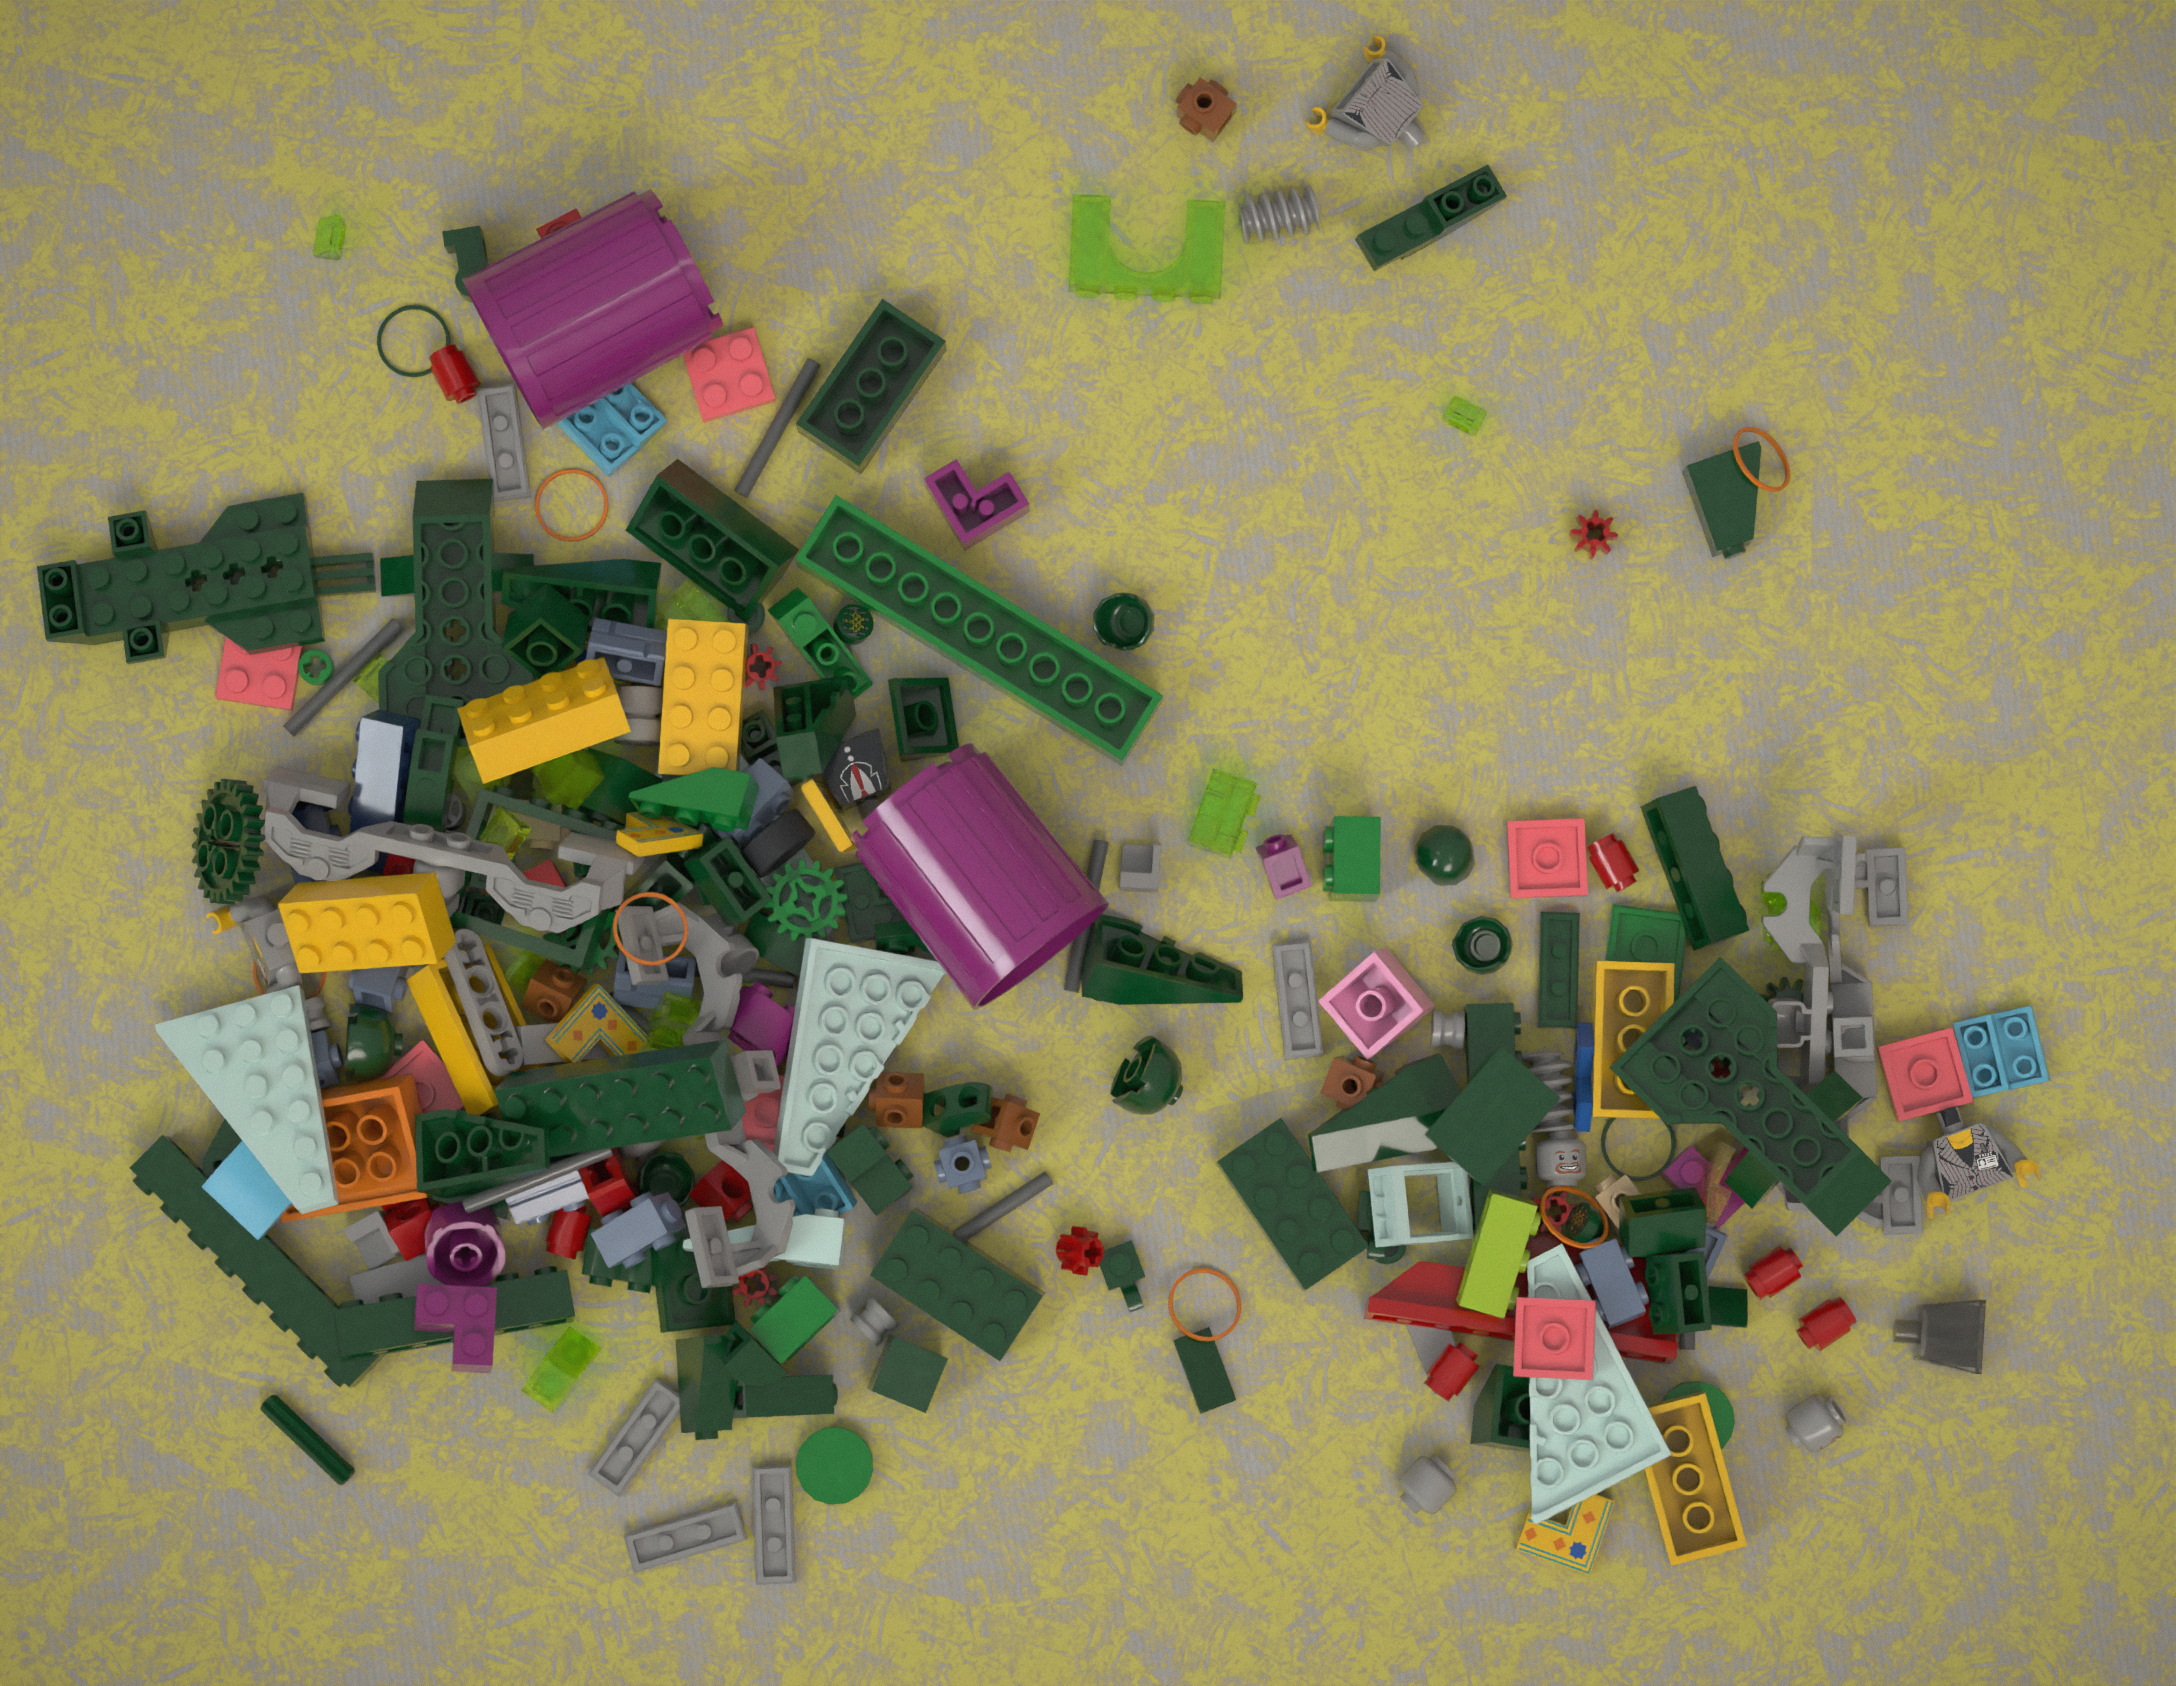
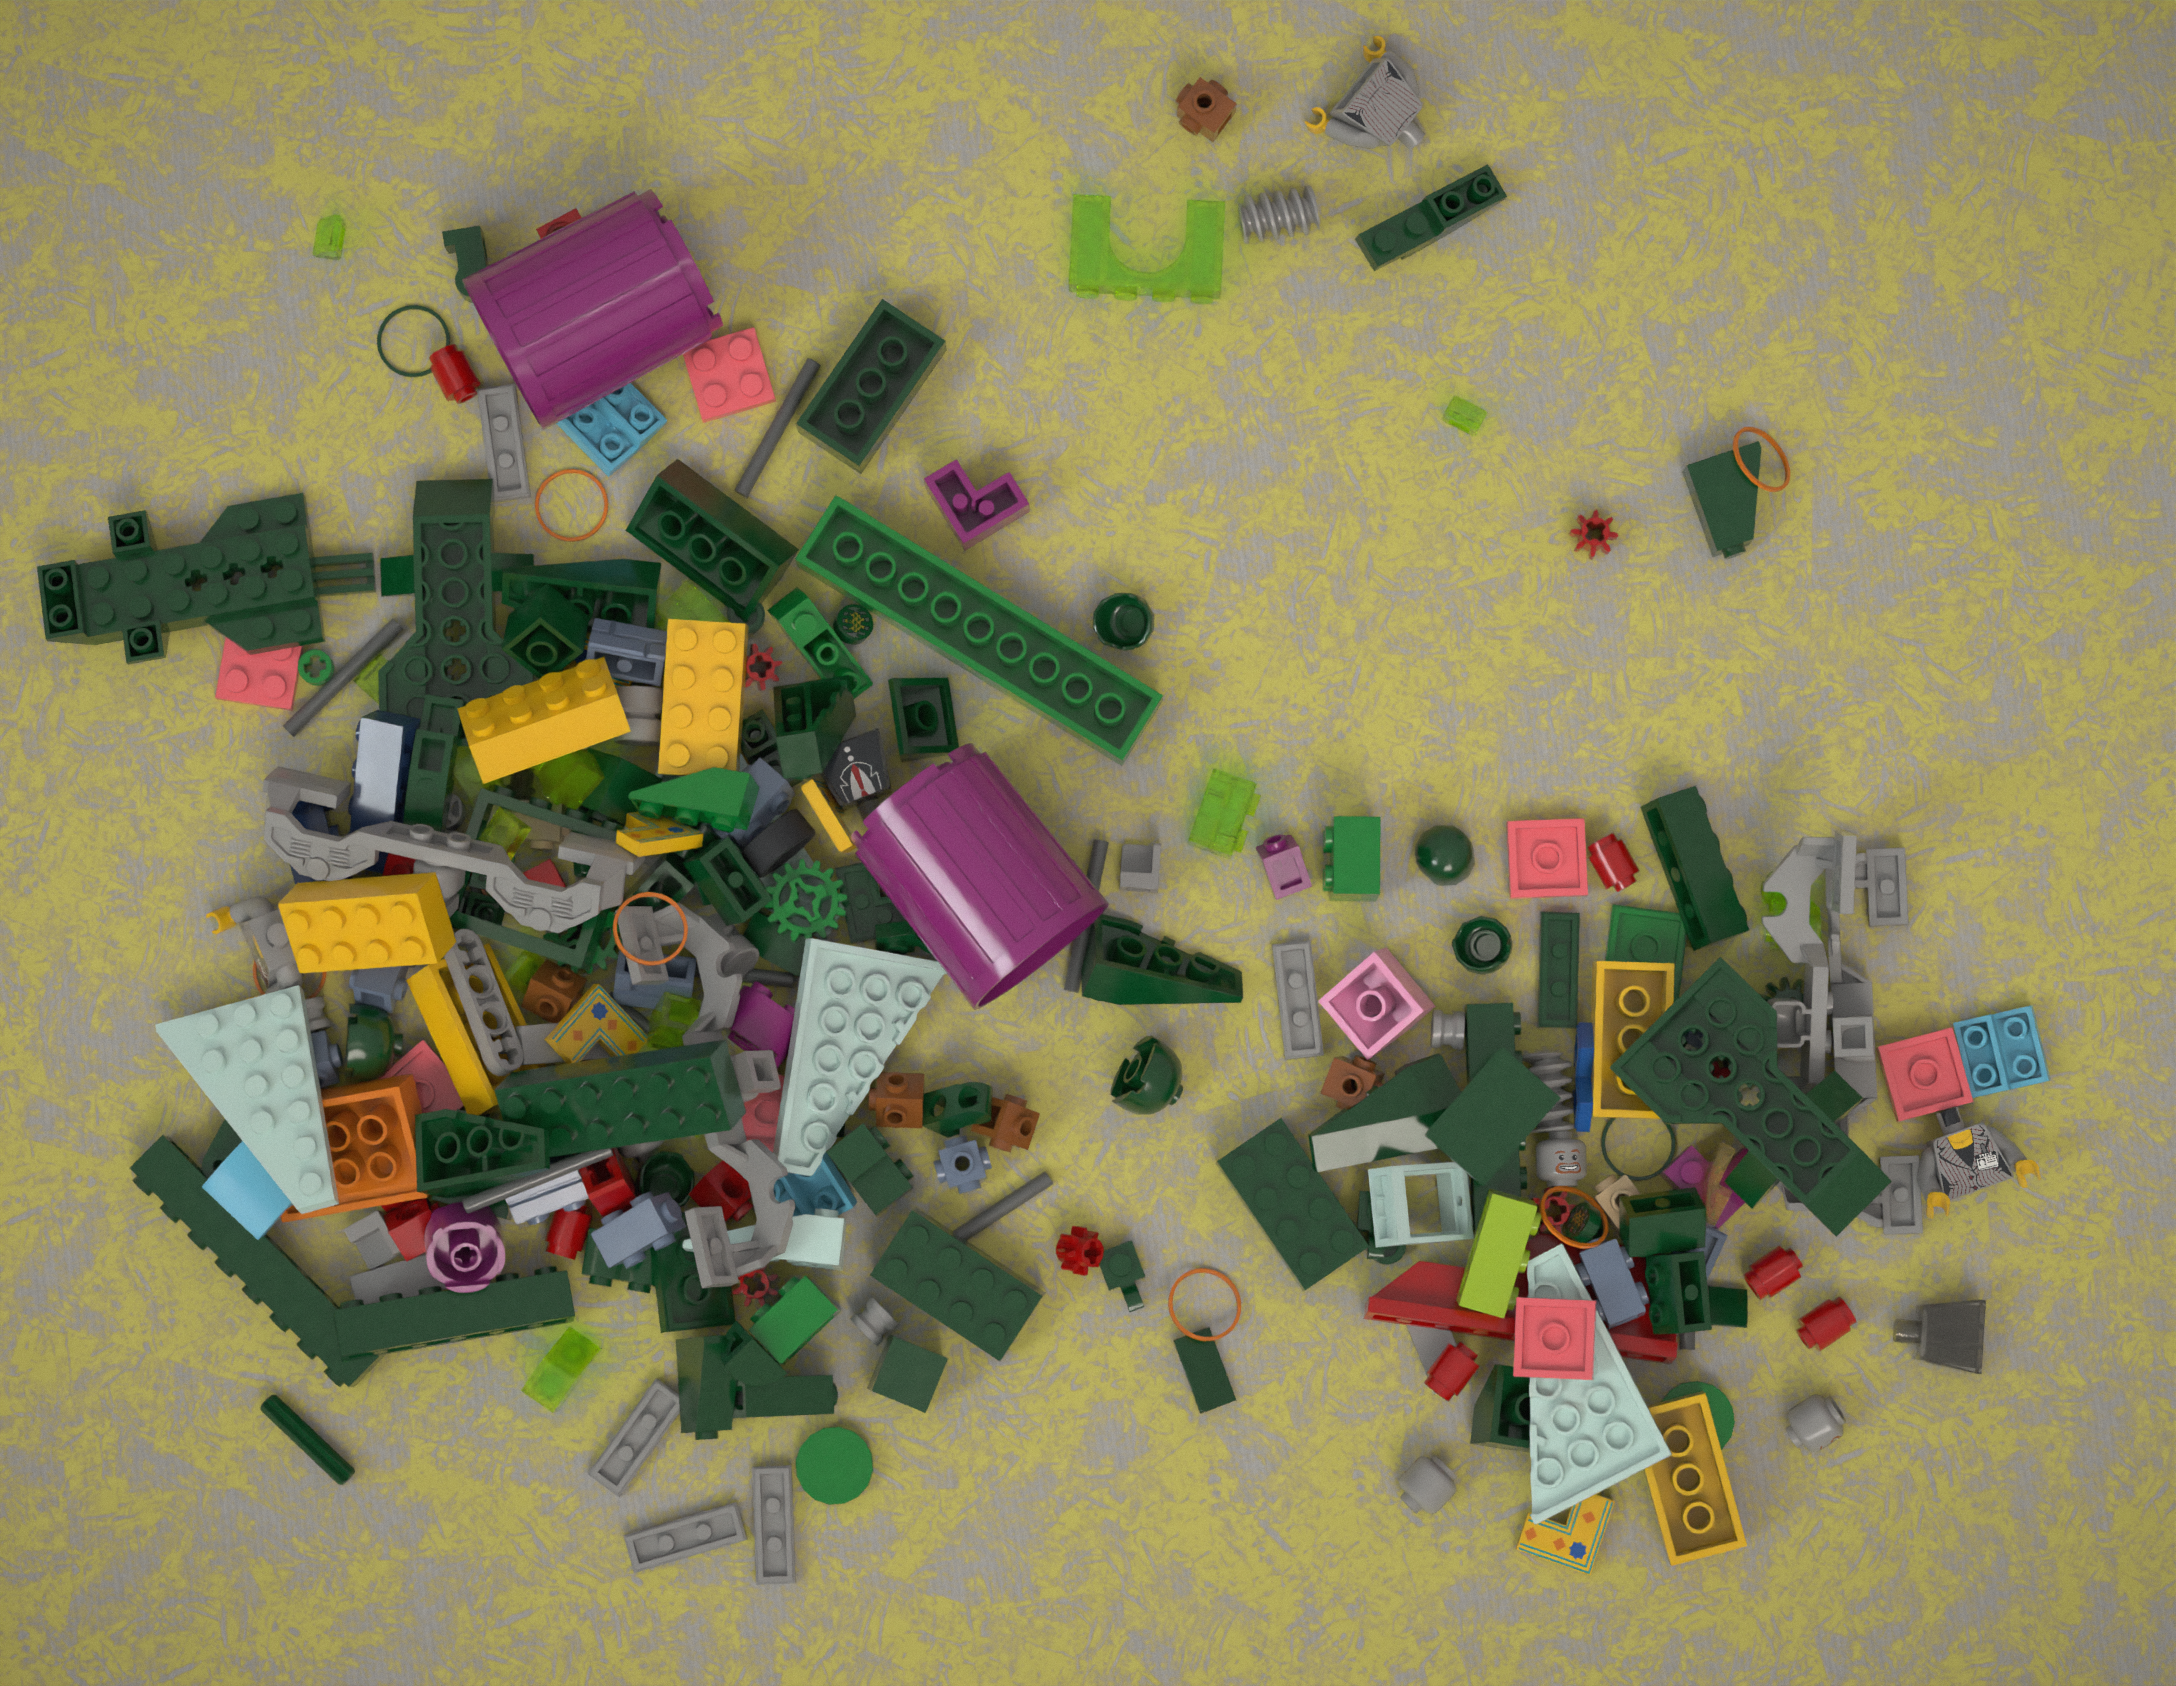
dark green gear [192,779,266,905] -> none
magenta brick [414,1284,497,1373] -> none

